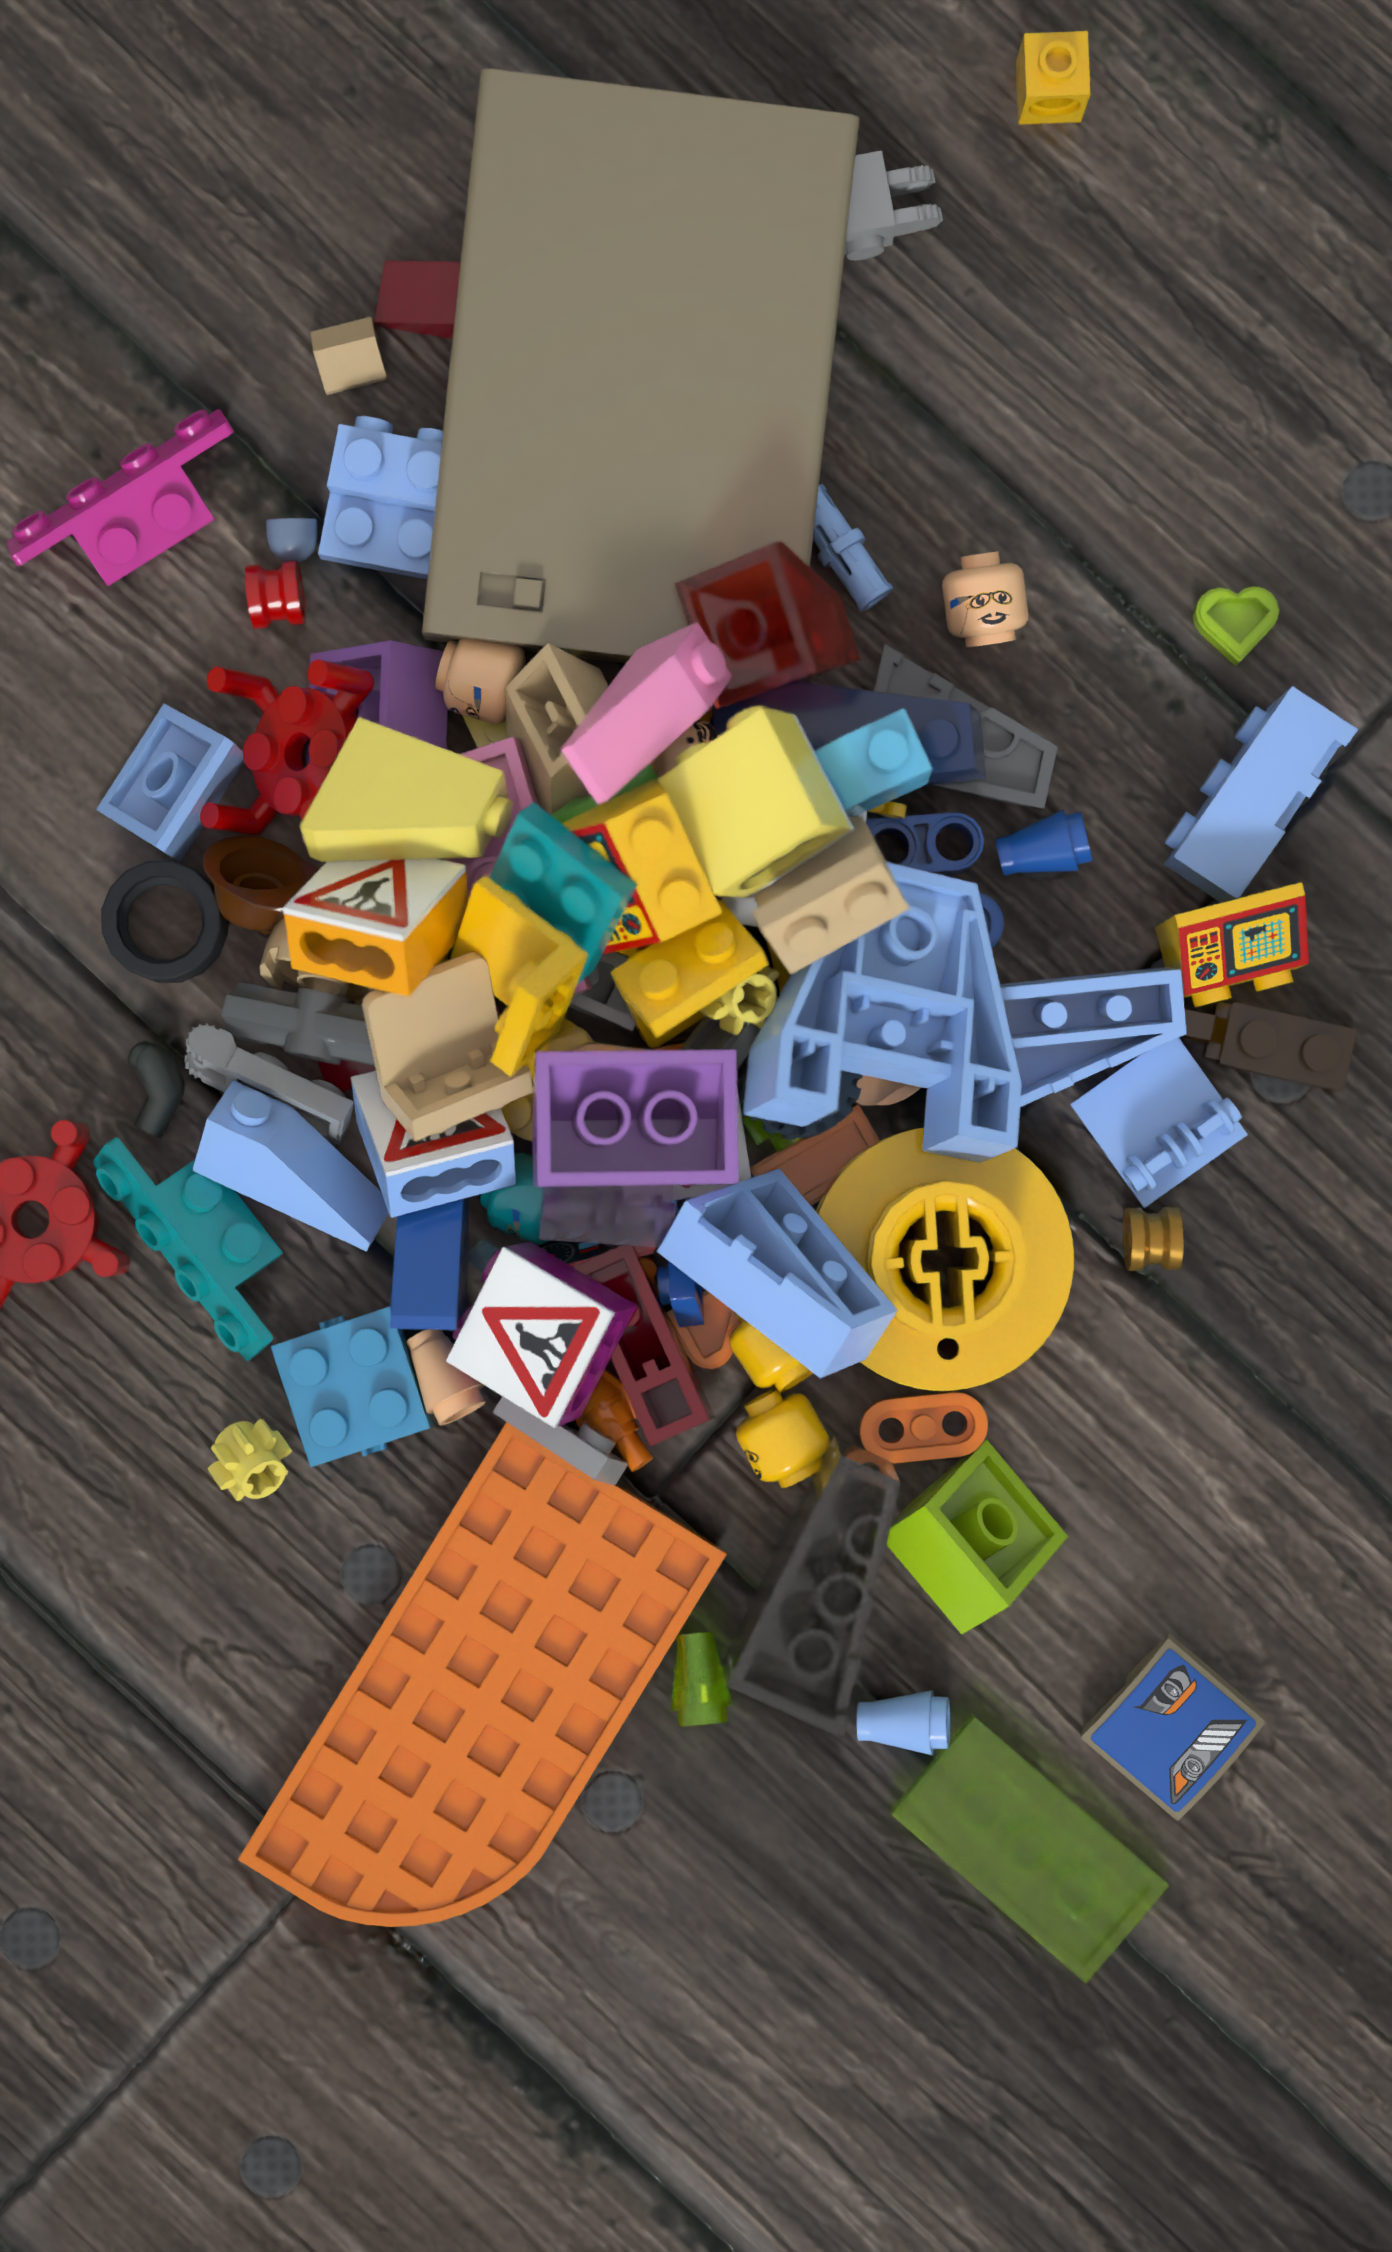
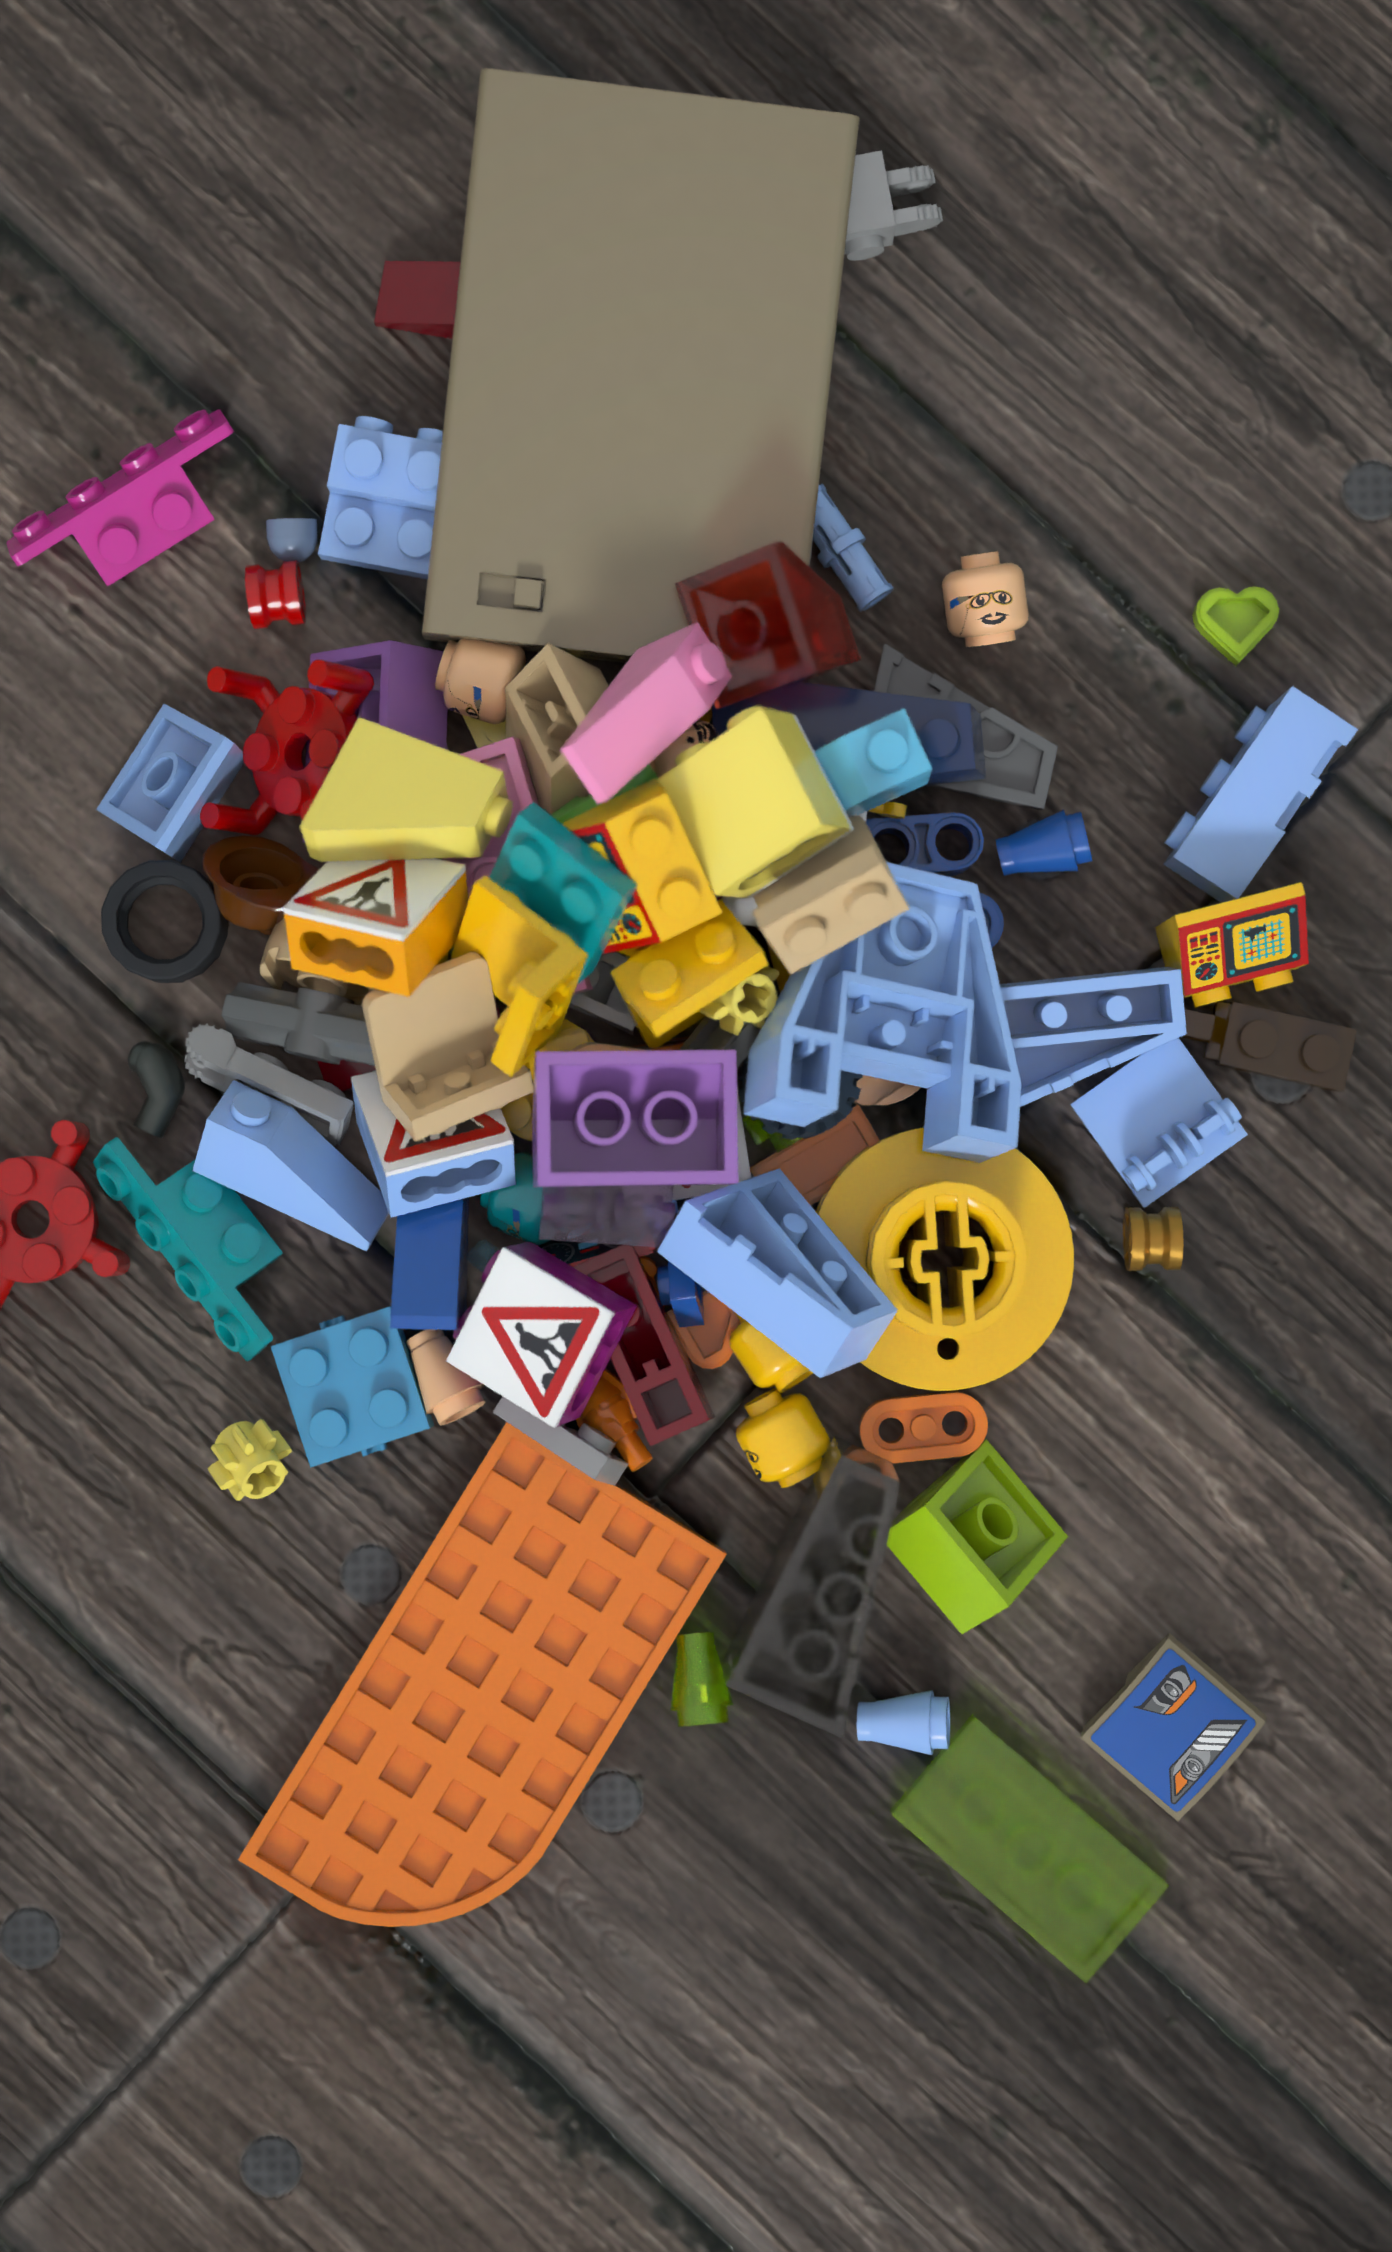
tan slope [310,317,388,395] -> none
yellow brick [1016,31,1091,125] -> none

